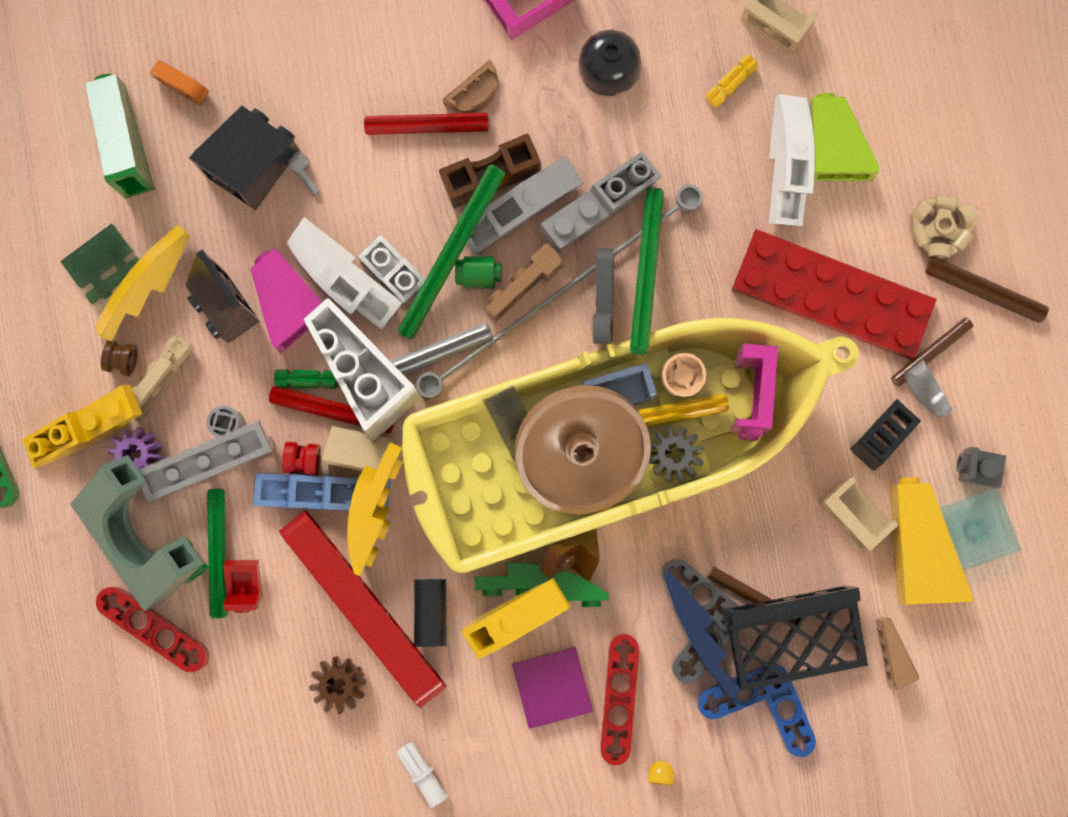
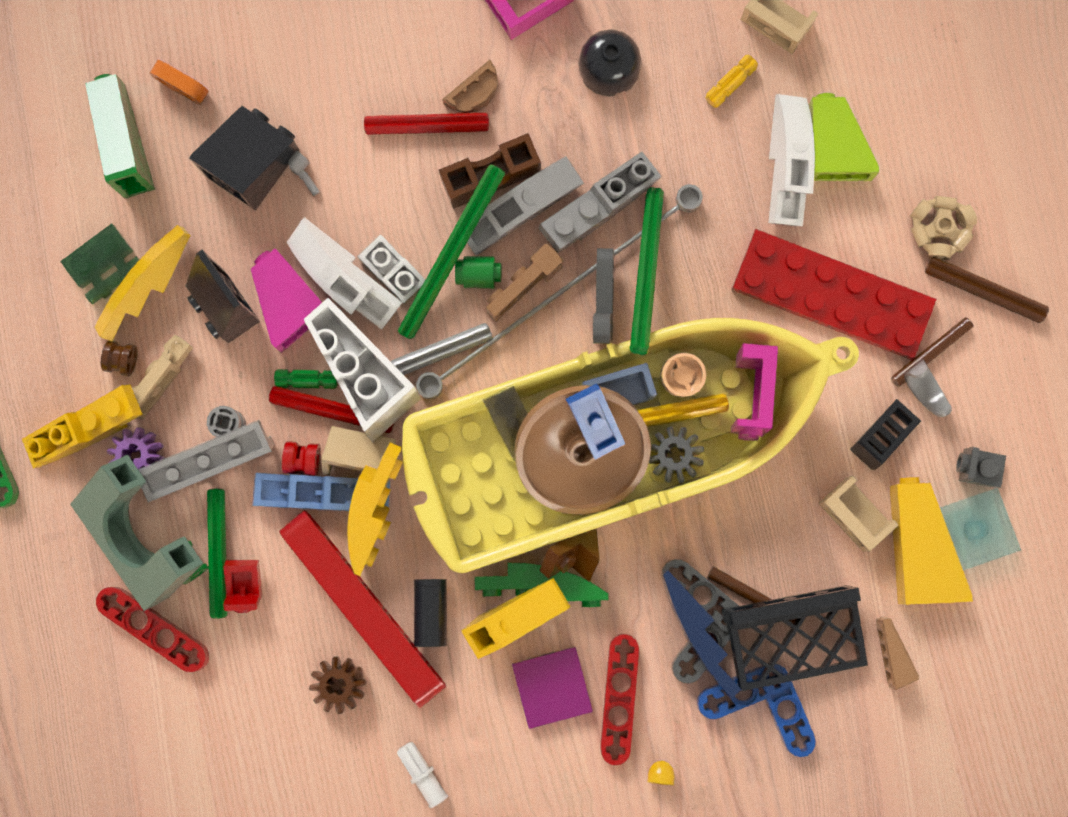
none -> plate [566,383,625,460]

